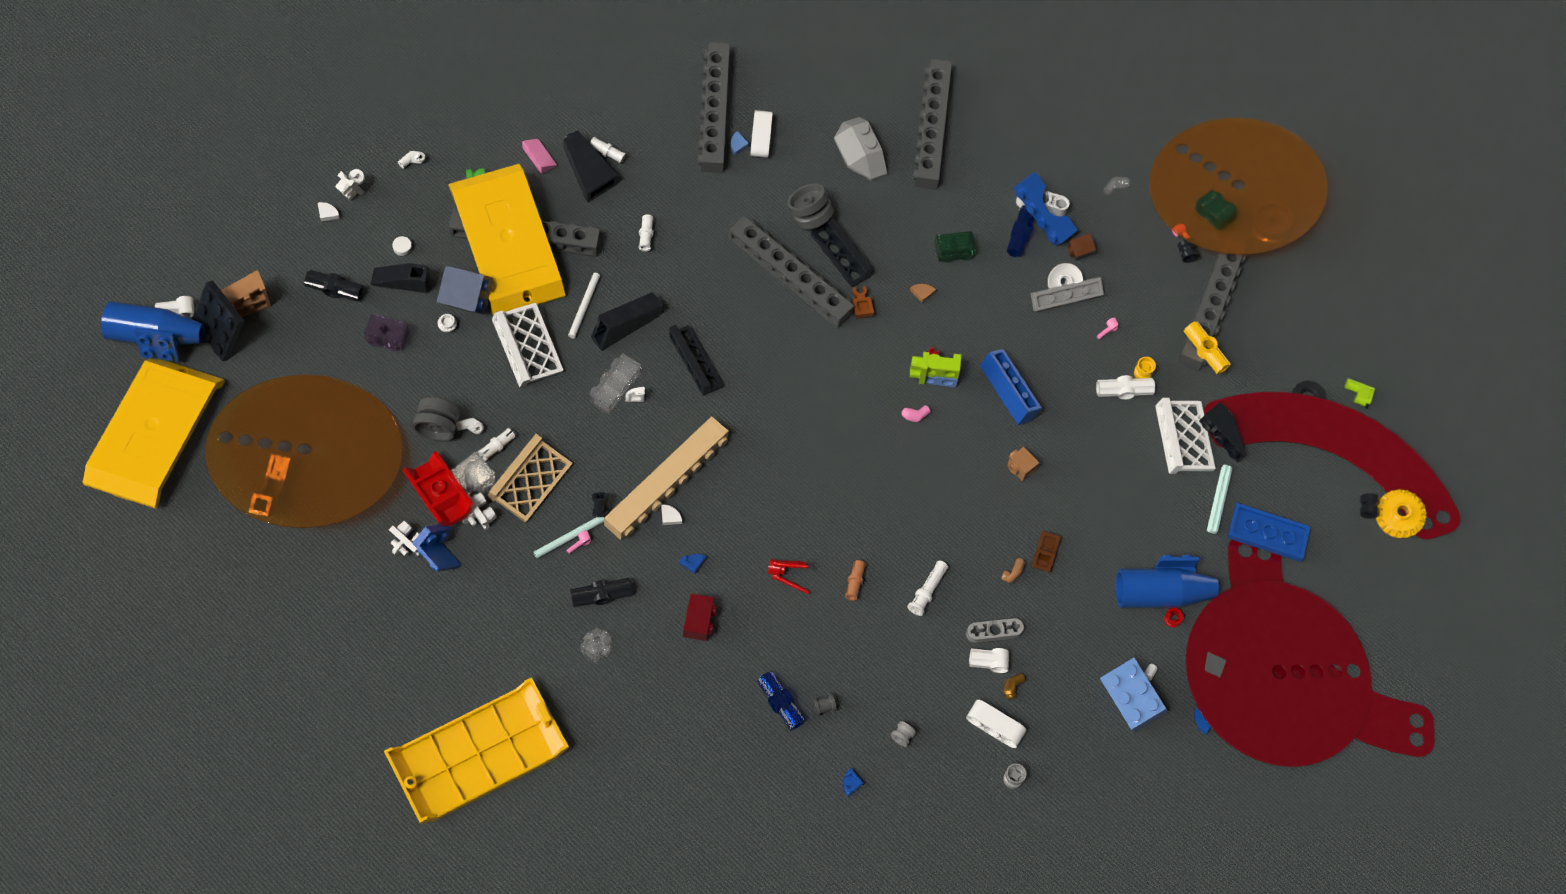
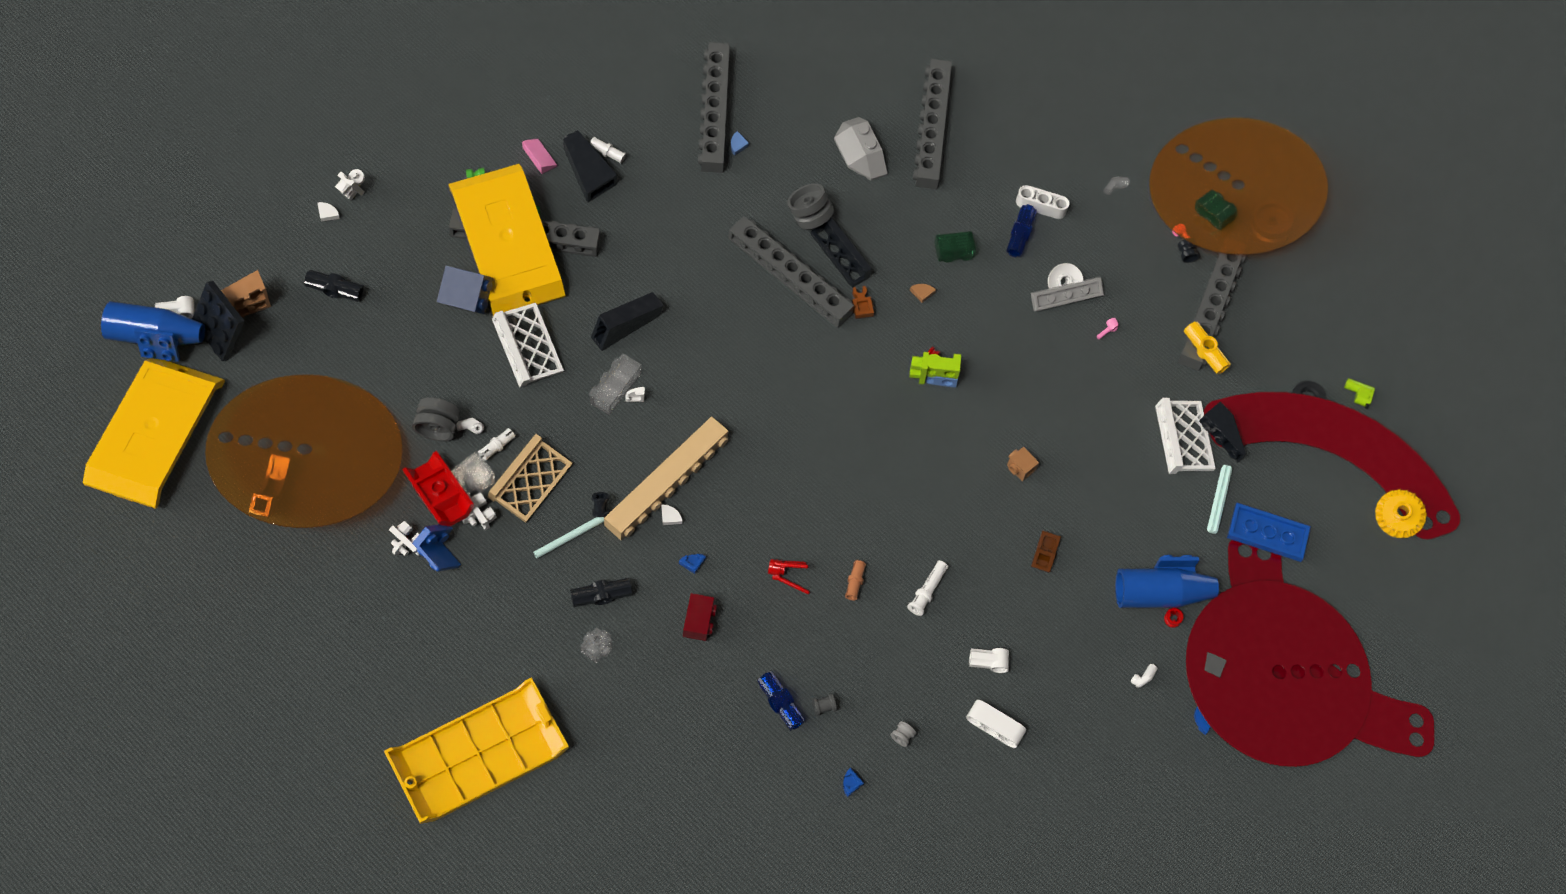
clear purple brick [364,314,409,351] -> none
black slope [371,263,430,293] -> none
white tile [392,236,412,256] -> none
white arm [398,151,426,169] -> none
white plate [438,314,457,332] -> none
bright pink hand [567,531,591,554] -> none
white bar [568,273,600,339] -> none
white pin [639,215,654,252] -> none
black fence [669,325,723,396] -> none
white beam [750,110,772,158] -> none
bright pink arm [902,405,931,422] -> none
light grey beam [966,618,1024,643] -> none
blue brick [980,349,1042,425] -> none
medium nougat arm [1001,558,1025,583] -> none
pearl gold arm [1003,673,1025,700] -> none
light grey wheel [1003,764,1026,789] -> none
blue arch [1013,171,1078,246] -> none
reddish brown brick [1067,233,1096,260] -> none
white piece [1096,375,1155,400] -> none
medium blue brick [1100,658,1168,732] -> none
yellow wheel [1134,357,1156,379] -> none
black wheel [1360,493,1380,519] -> none

